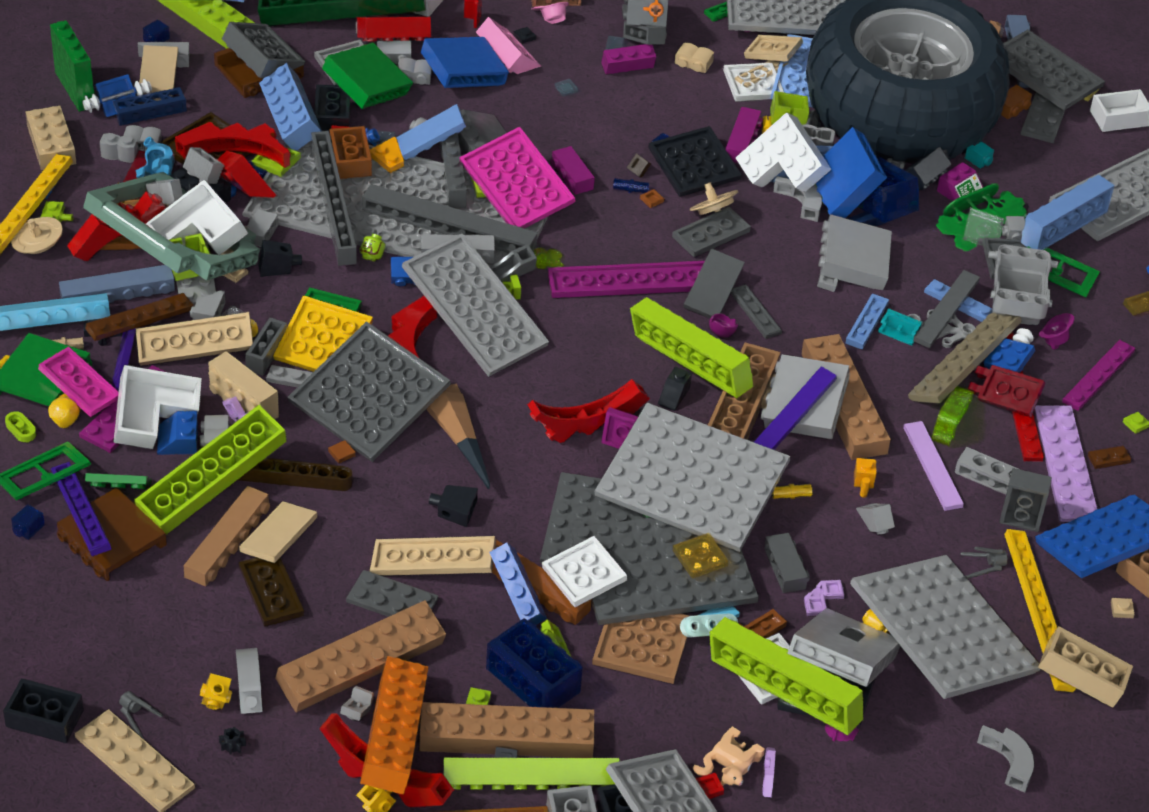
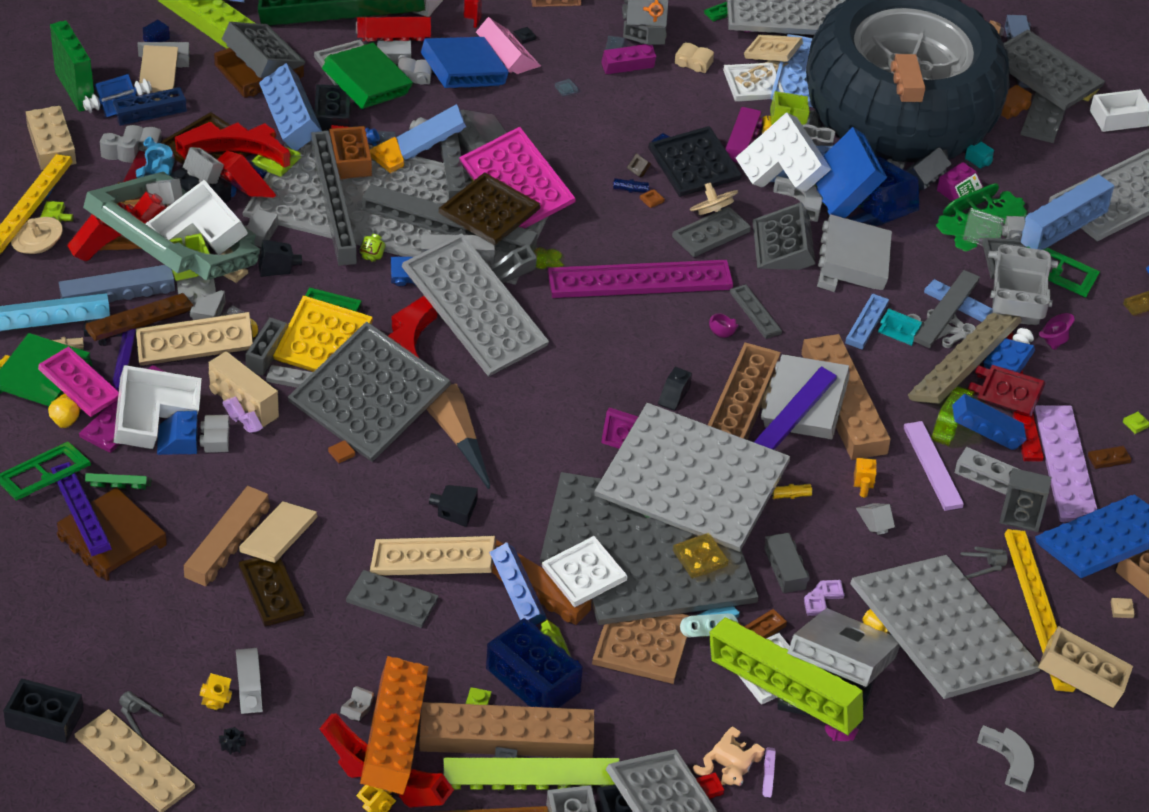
lime plate [5,412,36,442] -> none
clear blue brick [11,504,45,540] -> none
lime brick [135,405,287,535] -> none
dark brown beam [238,458,353,491] -> none
medium nougat brick [276,600,446,712] -> none
lime tile [502,275,521,300] -> none
red arch [527,379,650,443] -> none
bright pink piece [531,2,569,24] -> none
magenta brick [550,146,595,195] -> none
lime brick [630,297,753,398] -> none
dark grey tile [683,248,745,318] -> none
magenta plate [1062,339,1135,411] -> none
none -> dark brown plate [439,172,540,245]
none -> dark grey slope [753,202,815,270]
none -> nougat brick [891,54,925,102]
none -> blue brick [952,394,1026,450]

